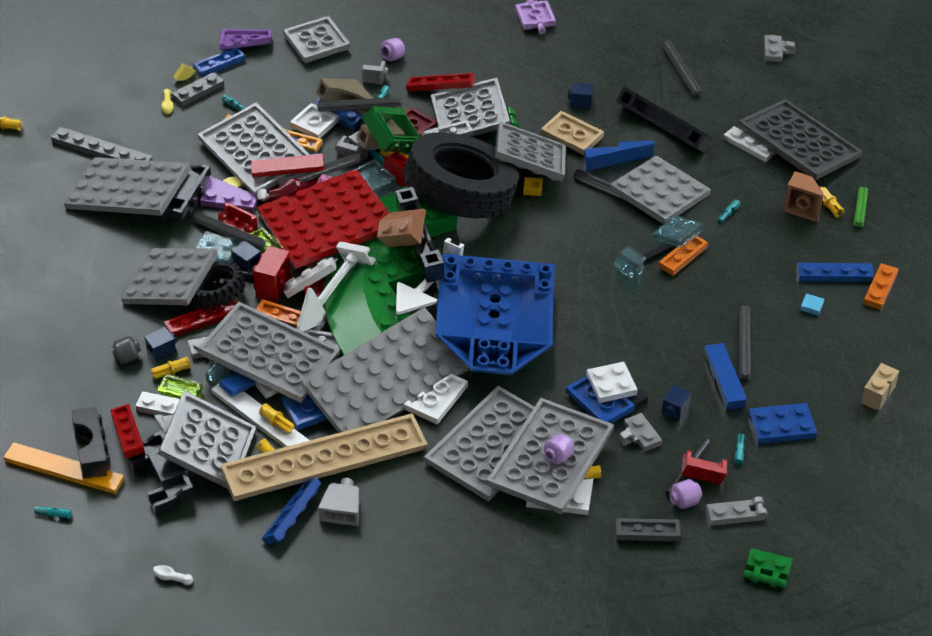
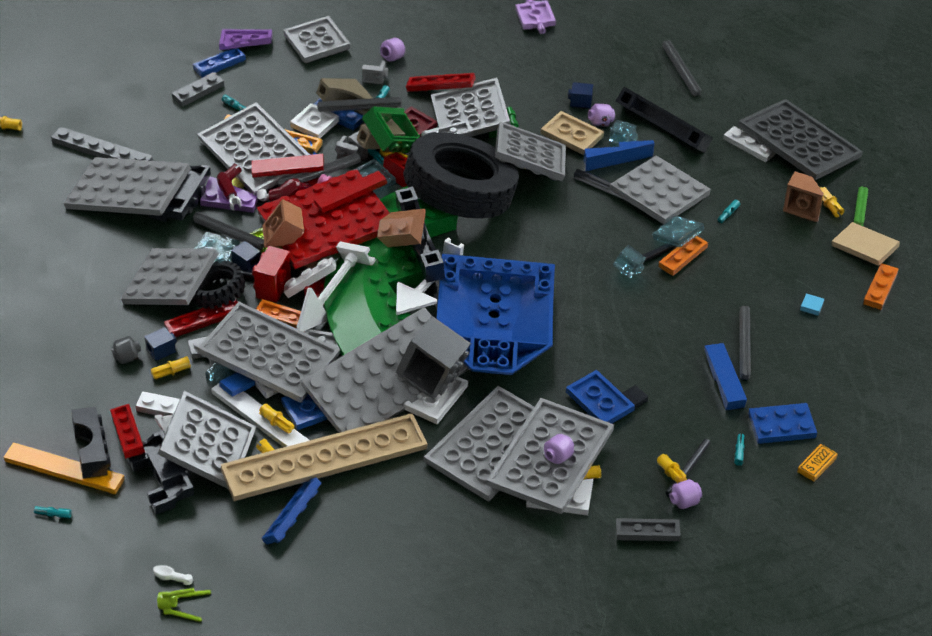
clear neon green plate [158,374,203,398] -> none
light yellow piece [161,89,174,115] -> none
light yellow tile [173,63,196,81] -> none
red hinge [218,202,258,235] -> none
light grey torso [319,478,359,526] -> none
yellow plate [523,177,543,196] -> none
white plate [586,362,638,403] -> none
light grey hinge [619,413,662,452] -> none
dark blue brick [662,384,691,420] -> none
red hinge [681,450,727,485] -> none
light grey plate [706,497,768,526] -> none
green plate [743,548,793,588] -> none
light grey hinge [764,35,795,62] -> none
blue plate [797,263,874,282] -> none
tan piece [861,363,899,411] -> none
none -> lime plant [157,588,211,622]
none -> dark red arm [216,163,242,211]
none -> nougat slope [262,199,304,248]
none -> red tile [314,171,388,213]
none -> dark grey container [395,316,471,400]
none -> lavender head [588,104,615,127]
none -> clear light blue brick [609,120,638,146]
none -> yellow axle [657,454,687,483]
none -> light orange tile [797,444,838,482]
none -> tan tile [832,222,900,266]

